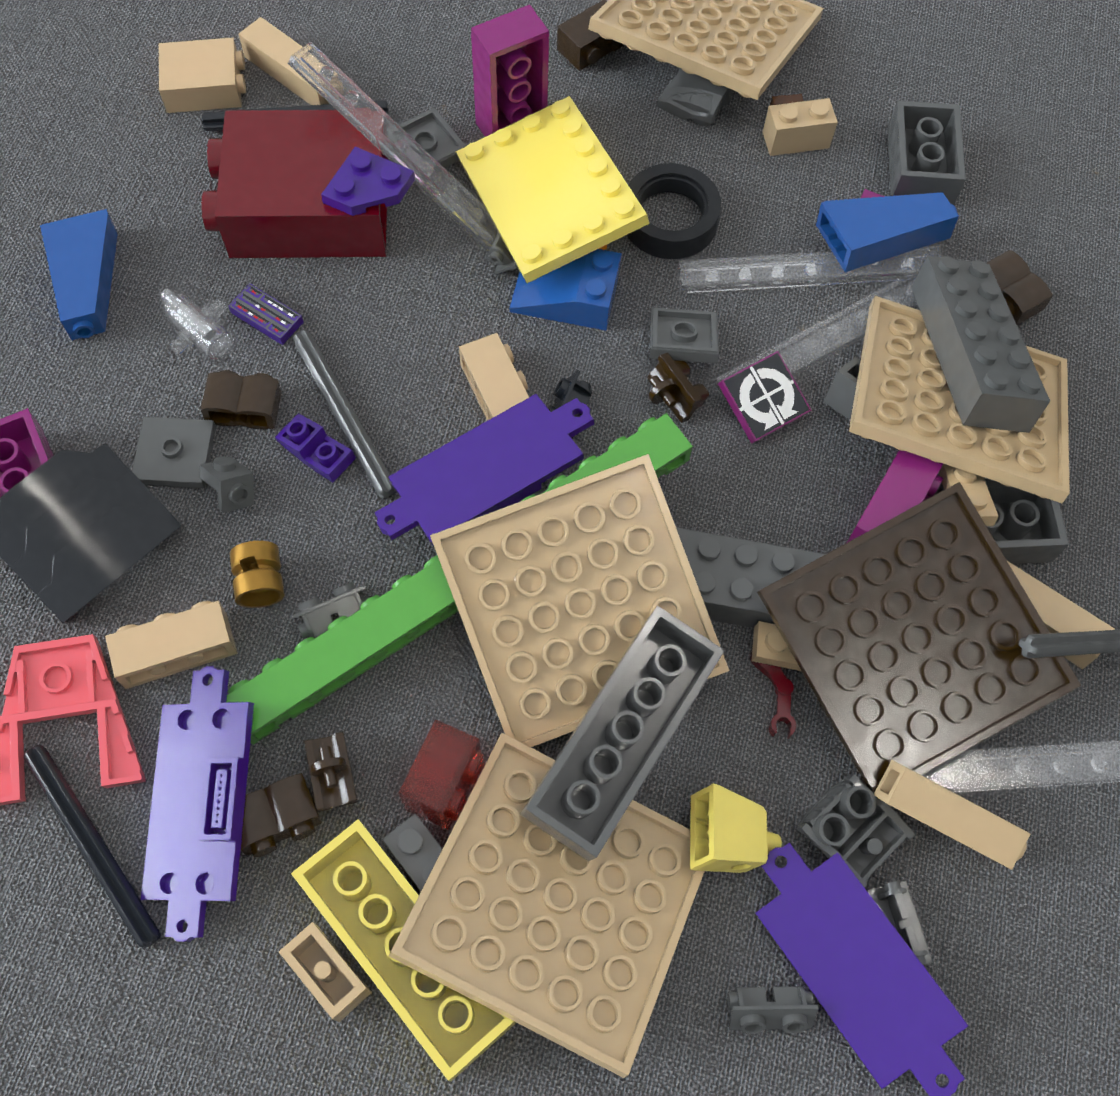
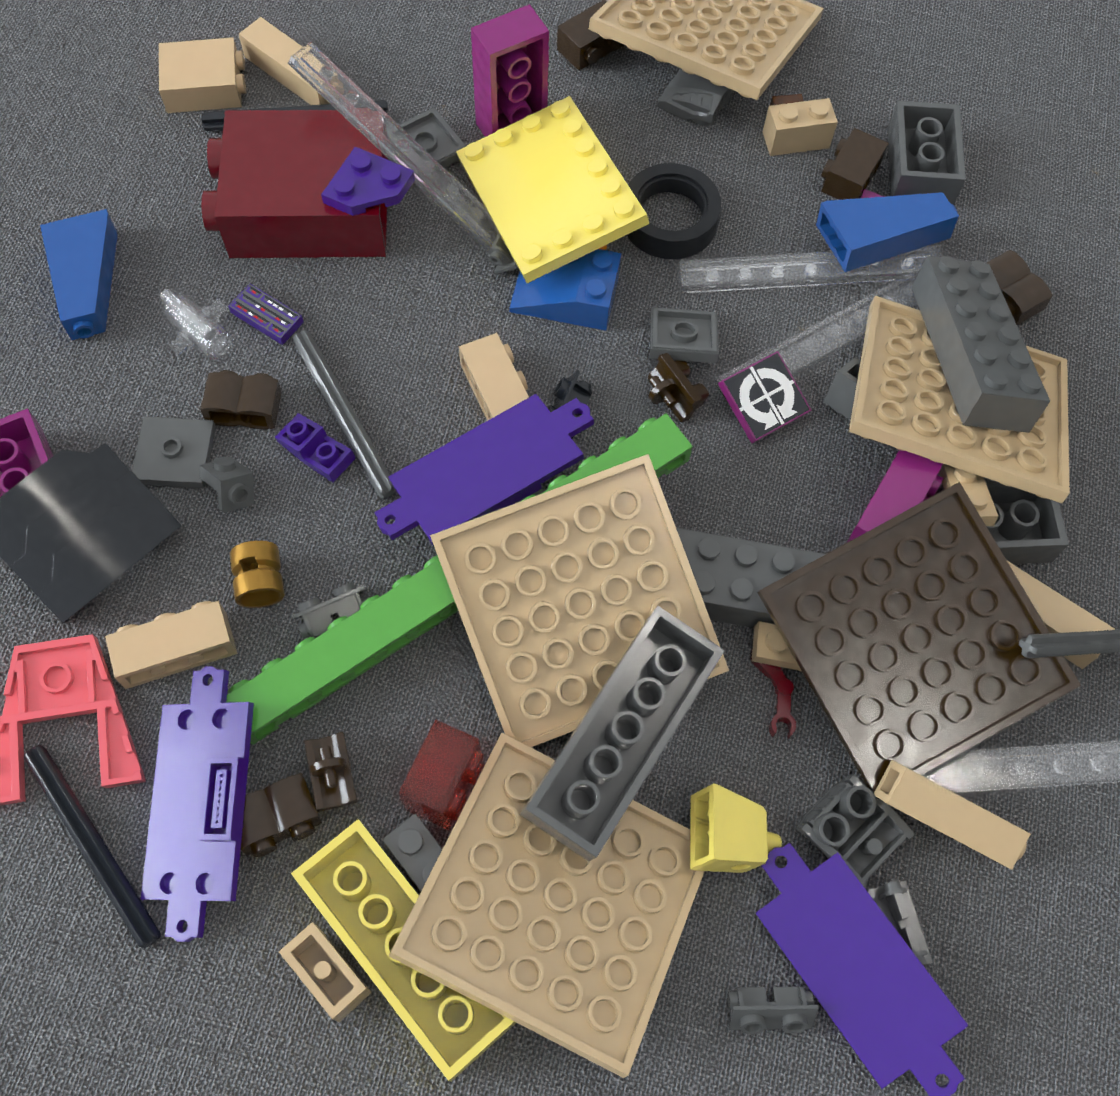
none -> dark brown brick [821,128,889,200]

